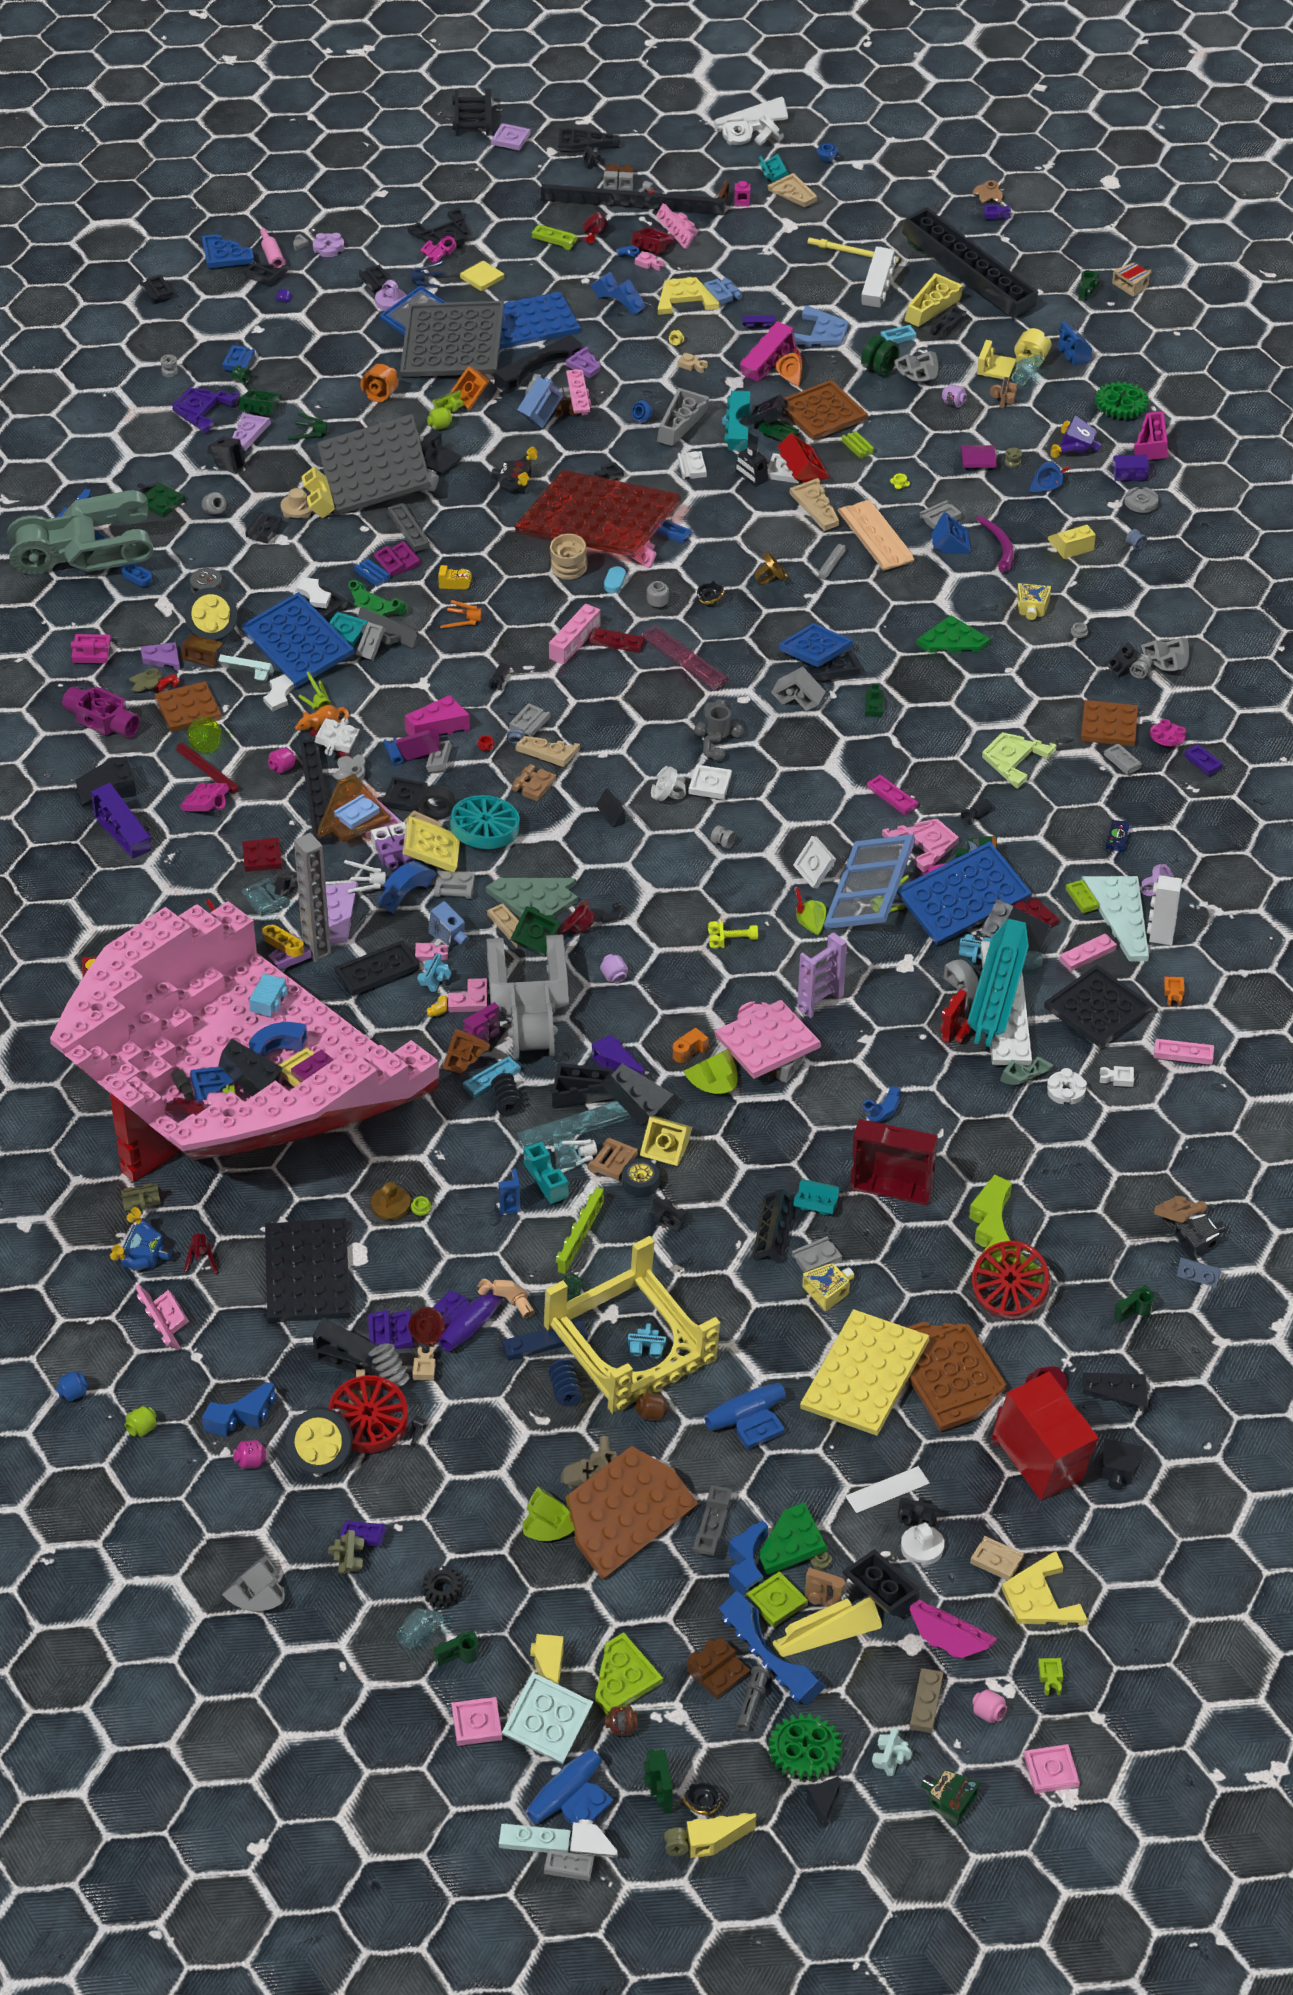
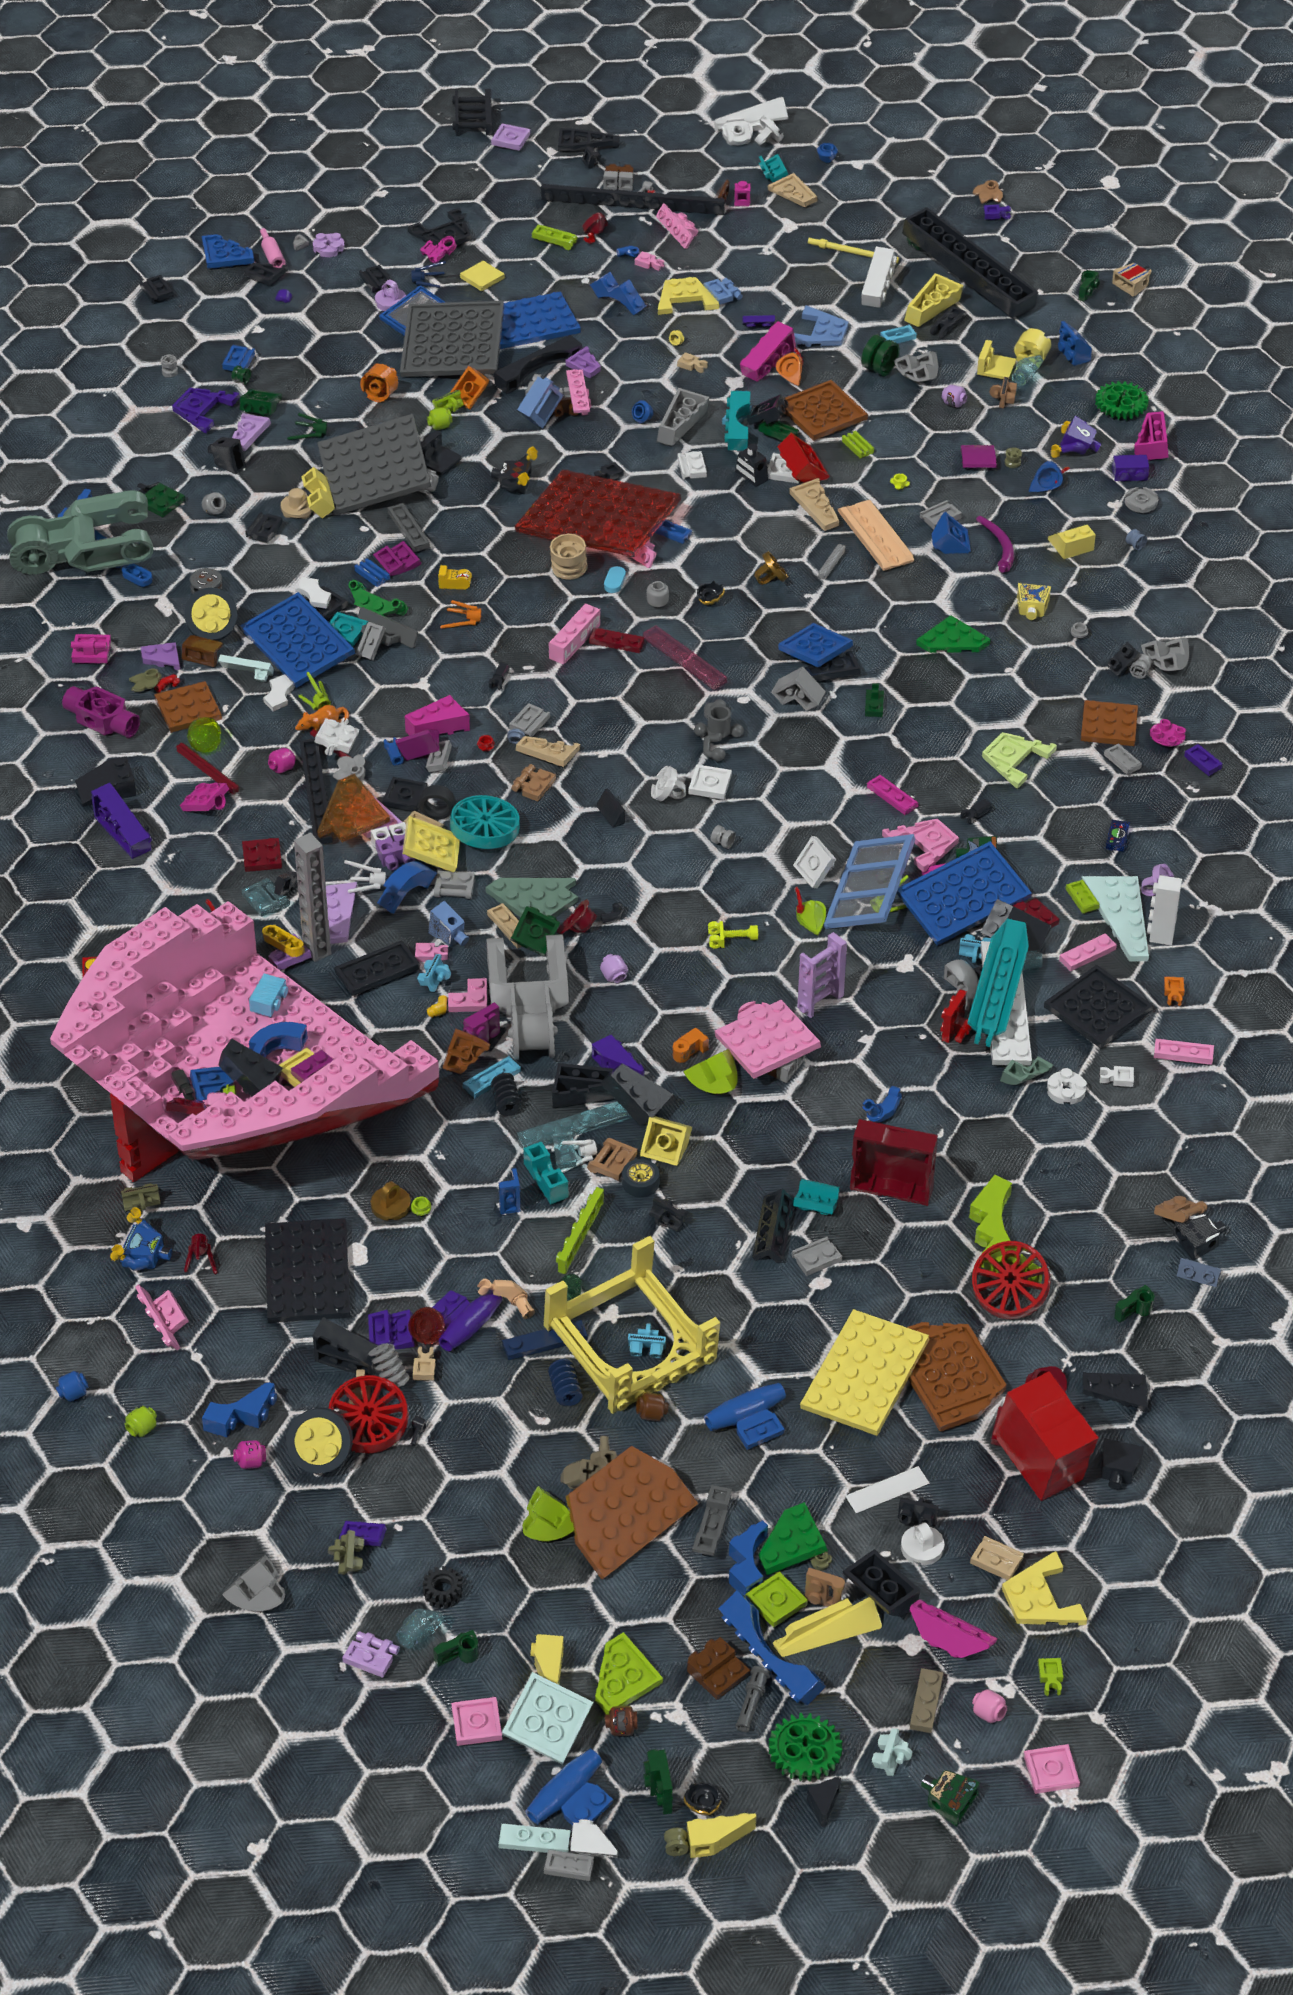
light blue plate [334,794,380,830] -> none
dark red plate [631,227,675,254] -> none
light yellow torso [802,1263,854,1312] -> none
none -> lavender plate [343,1631,400,1678]

